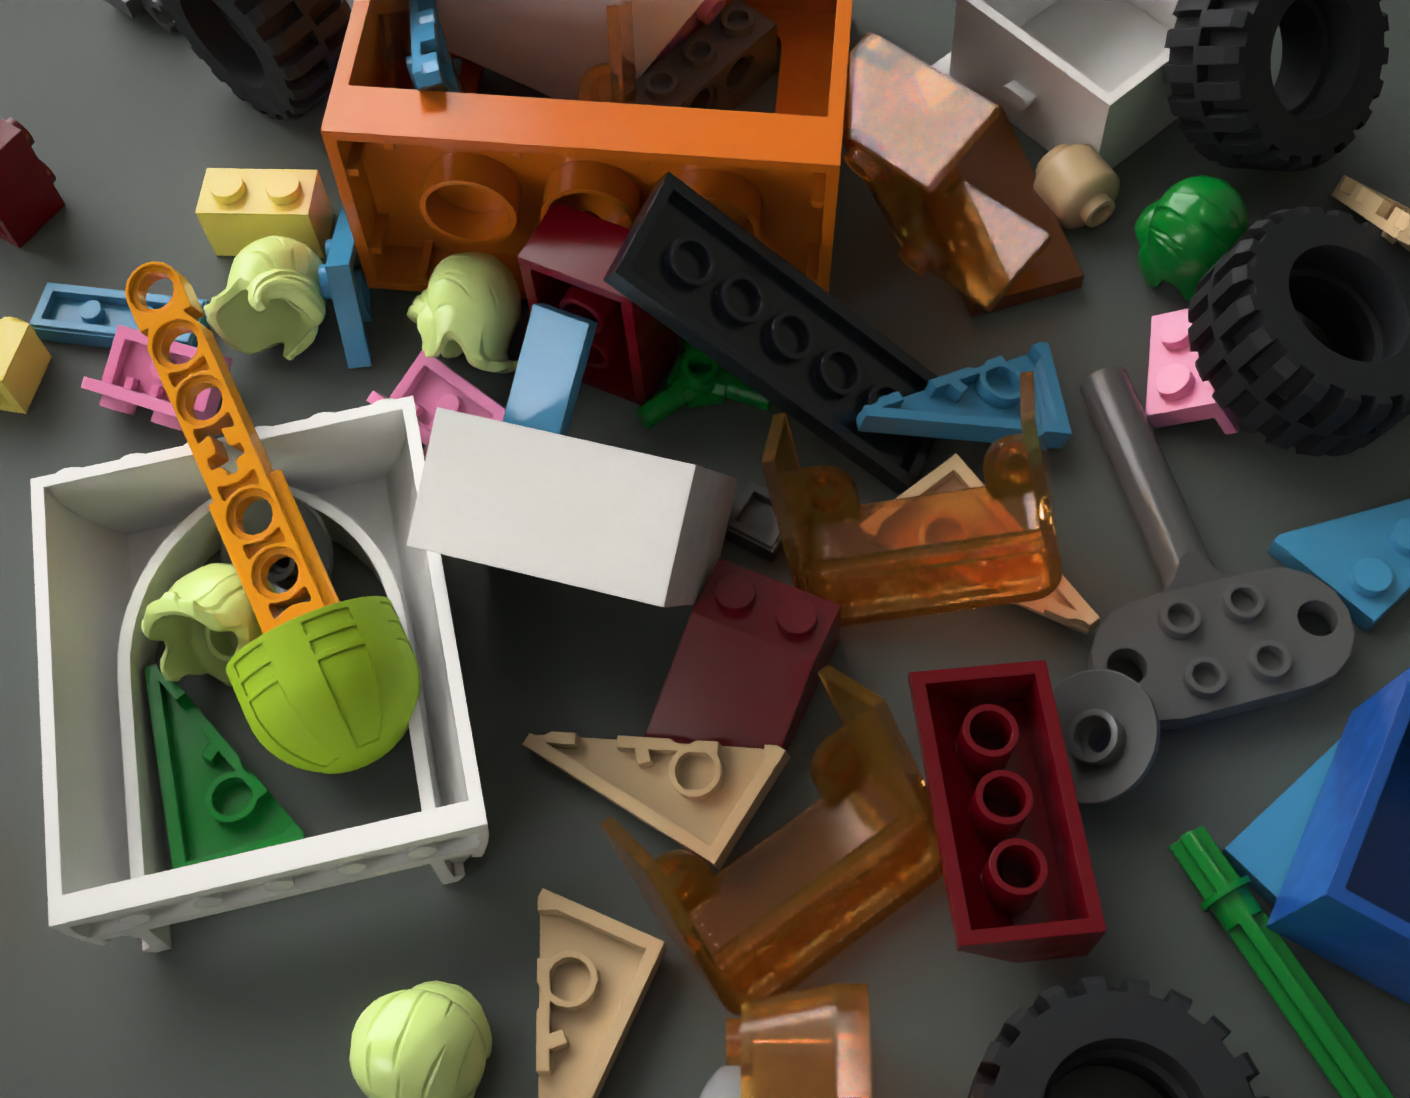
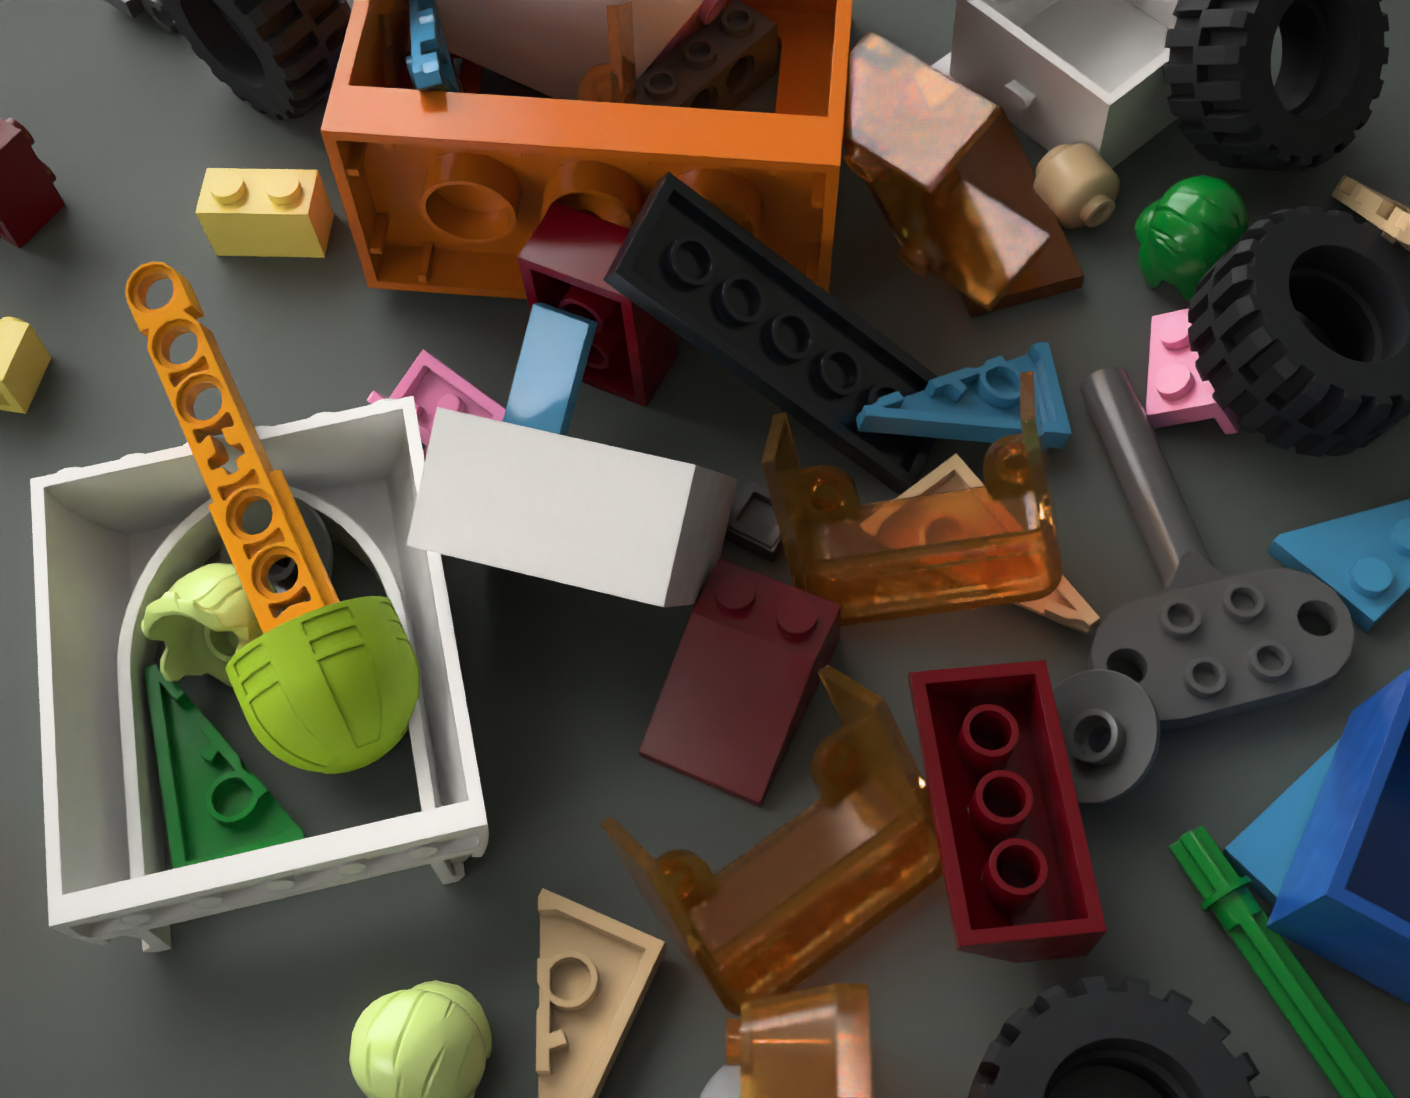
dark azure tile [29,282,209,348] -> none
bright pink bracket [81,324,232,431] -> none
yellowish green hair [204,235,328,360] -> none
dark azure wing [318,204,372,369] -> none
yellowish green hair [406,251,521,374] -> none
tan wing [523,731,790,870] -> none
green piece [635,338,773,430] -> none

